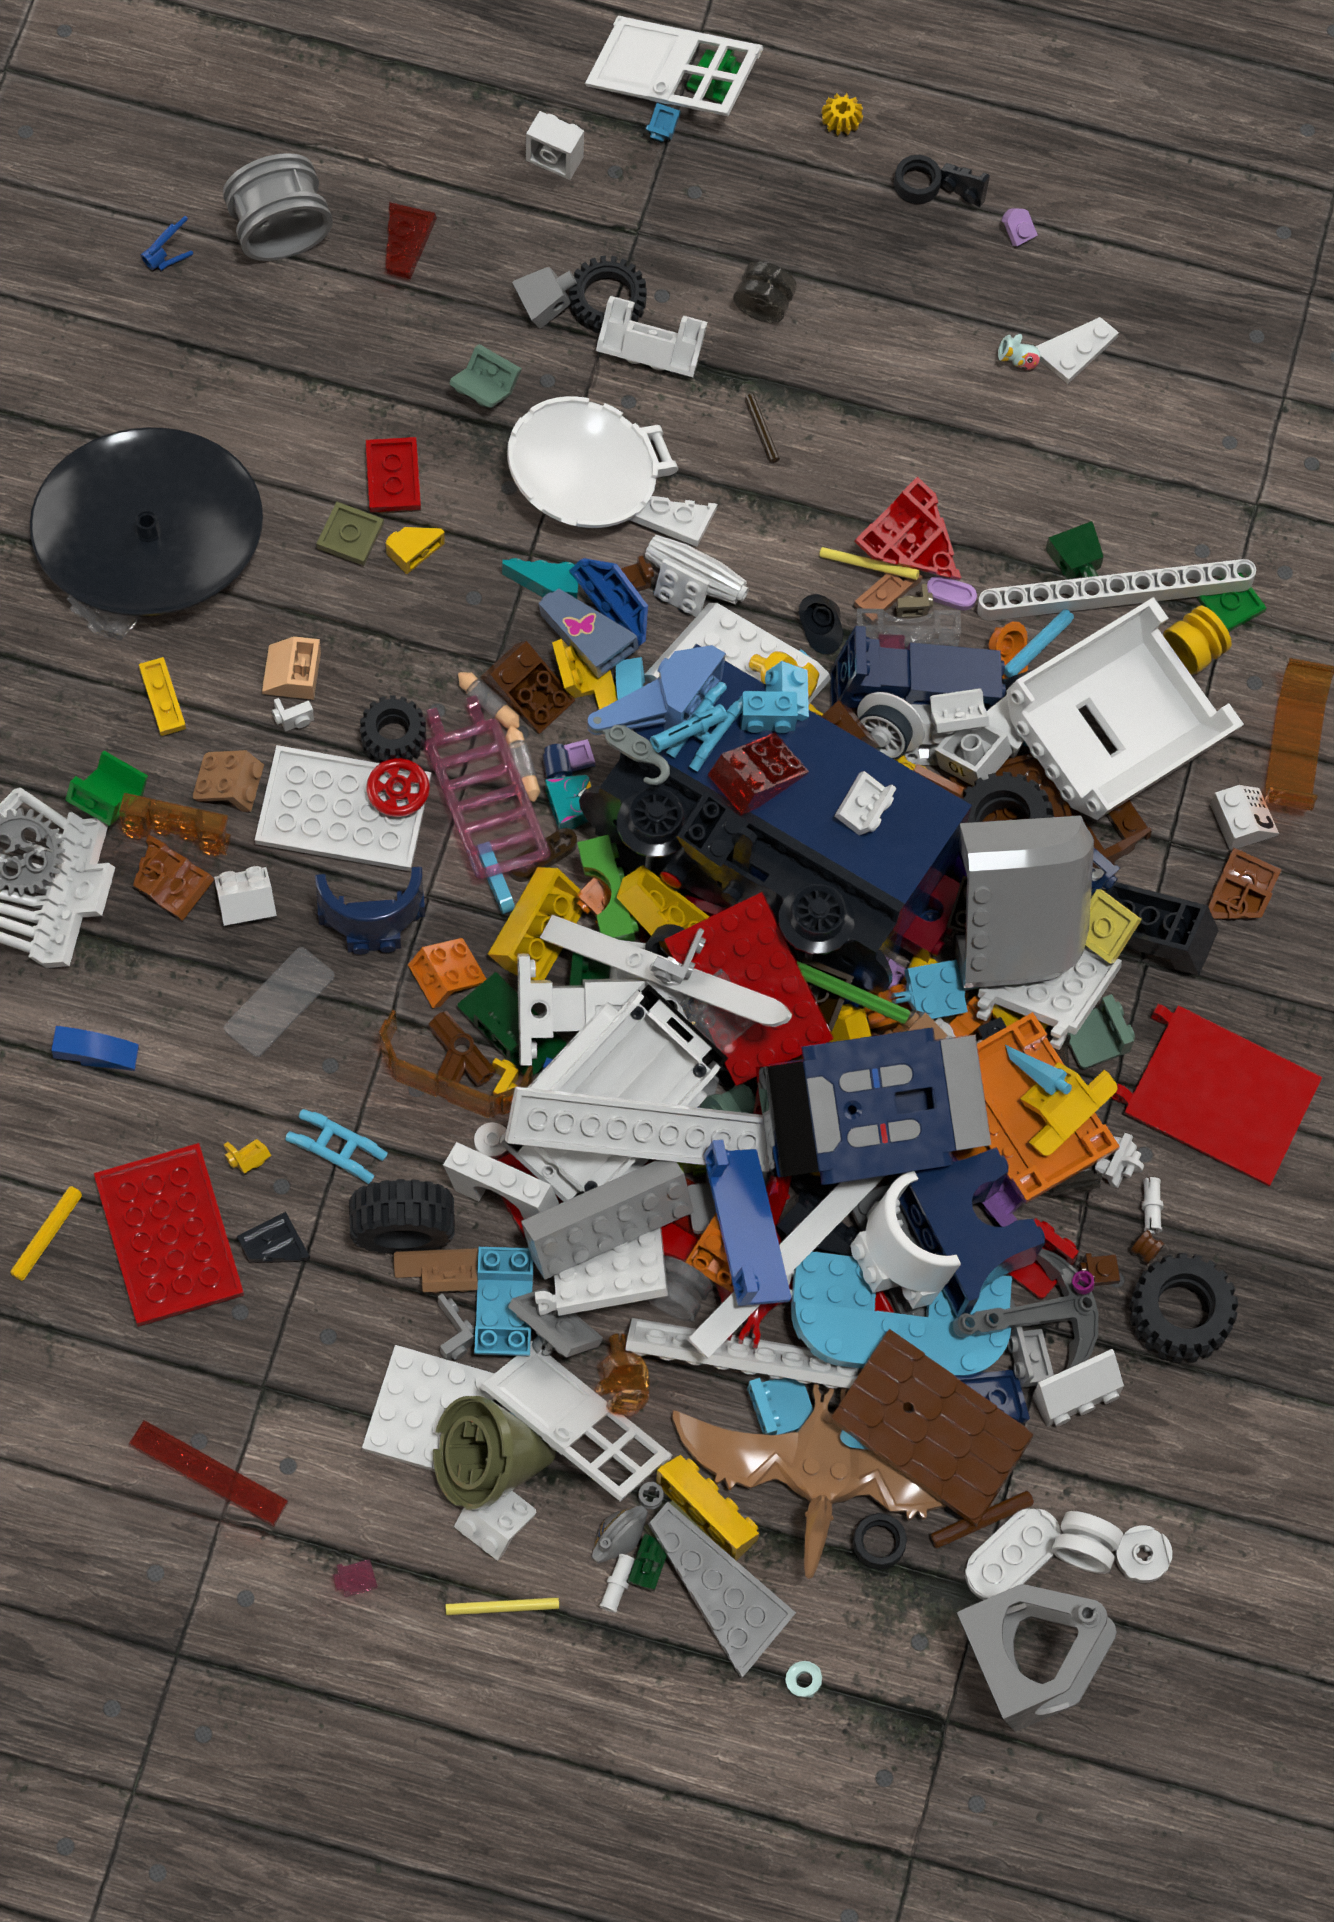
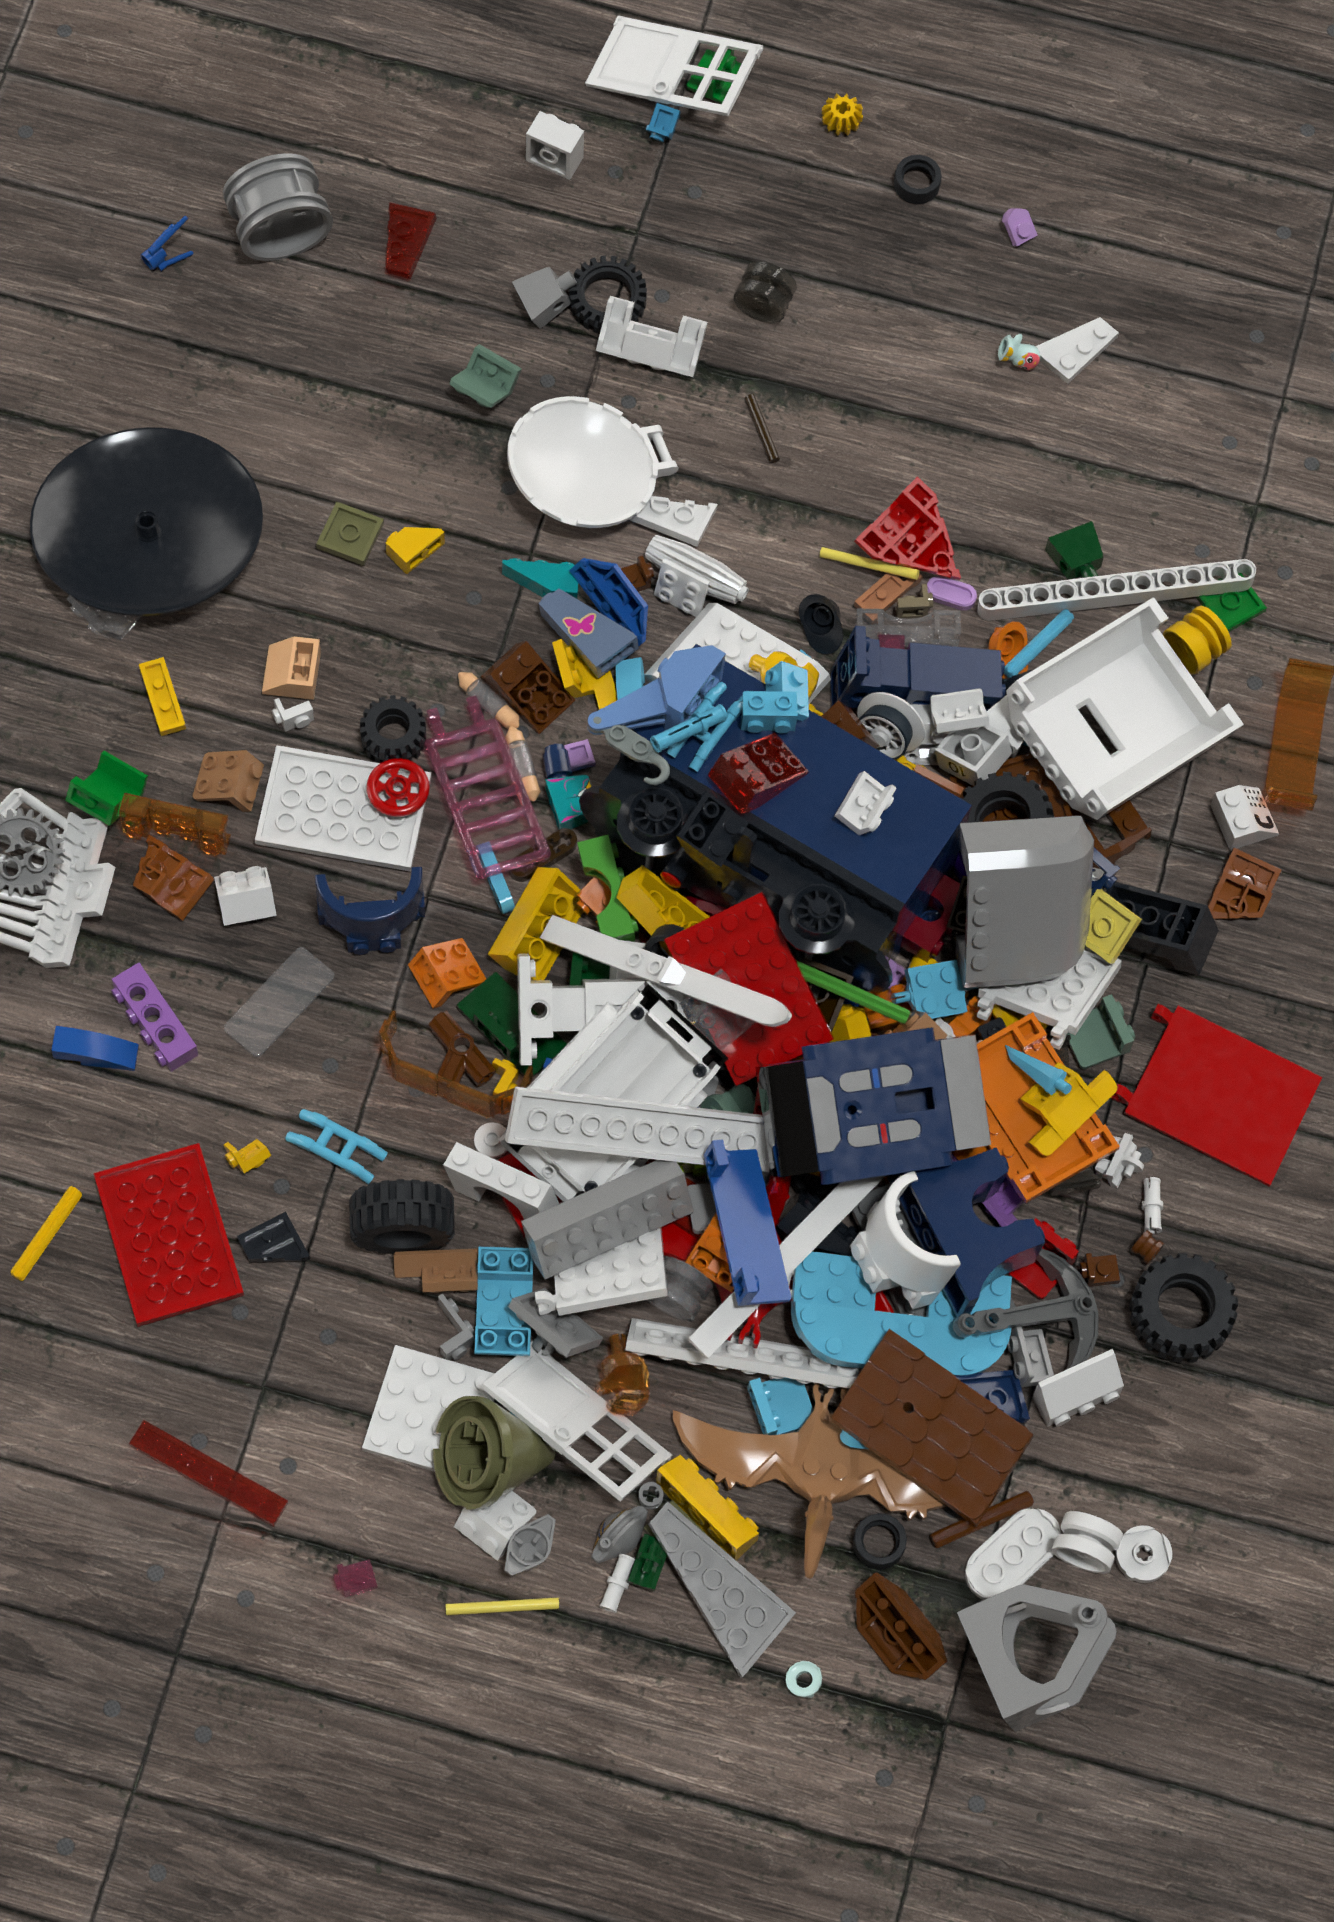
red plate [366,437,421,513] -> none
light grey bracket [650,928,706,984] -> none
black wing [941,163,990,208] -> none
magenta hinge [1072,1271,1095,1295] -> none
none -> medium lavender brick [111,963,198,1072]
none -> light grey hat [505,1514,556,1576]
none -> reddish brown wedge [855,1572,948,1680]

